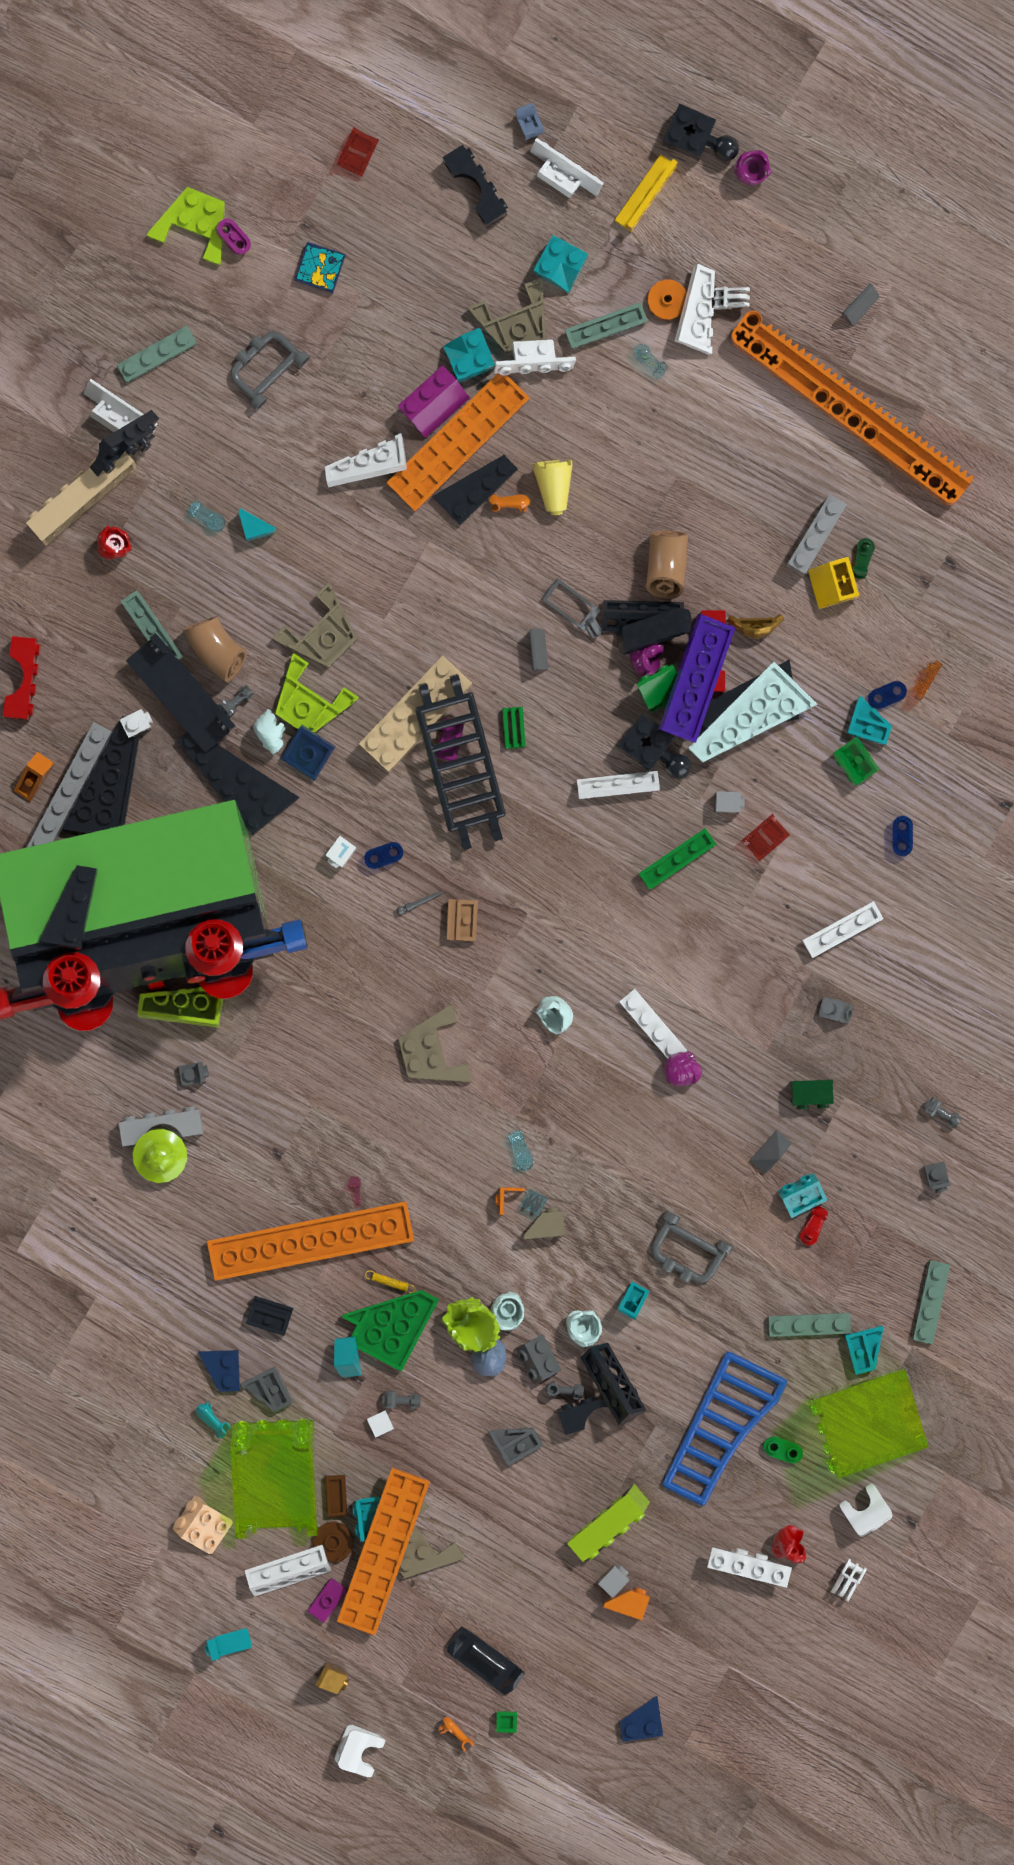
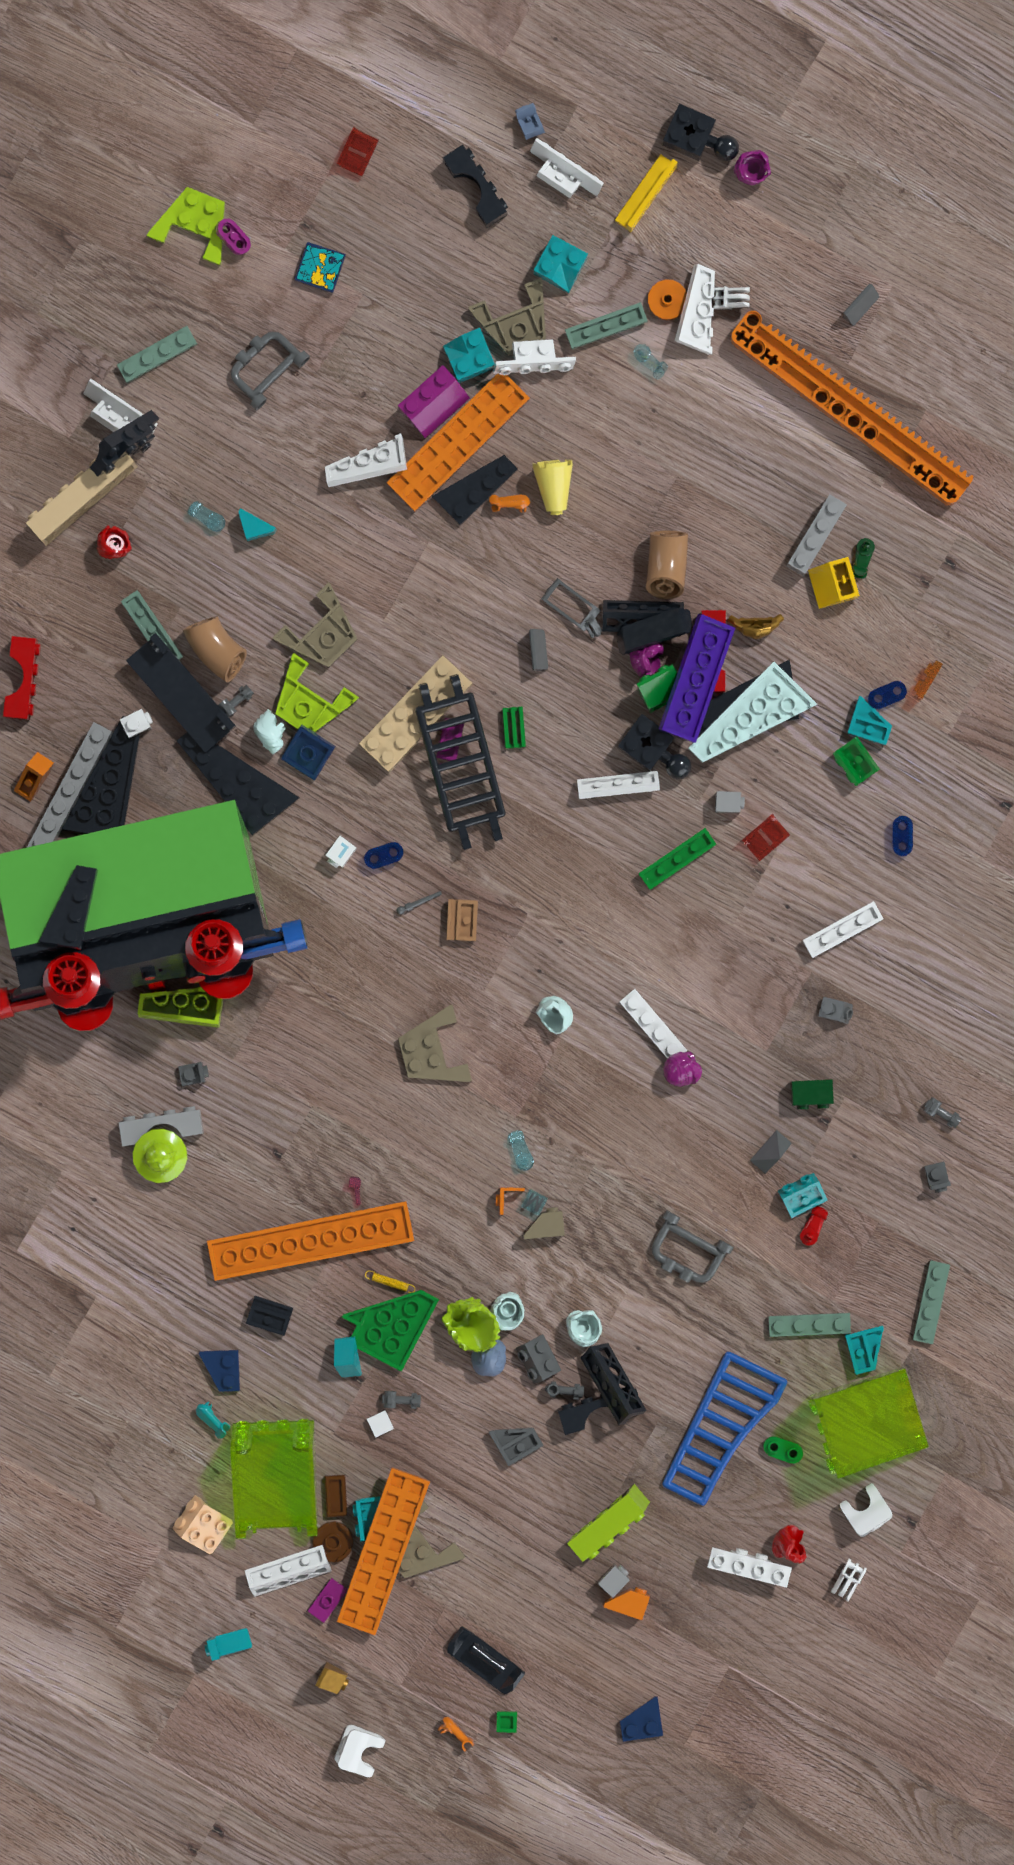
dark grey wing [240,1366,294,1412] -> none
teal slope [617,1281,650,1320] -> none

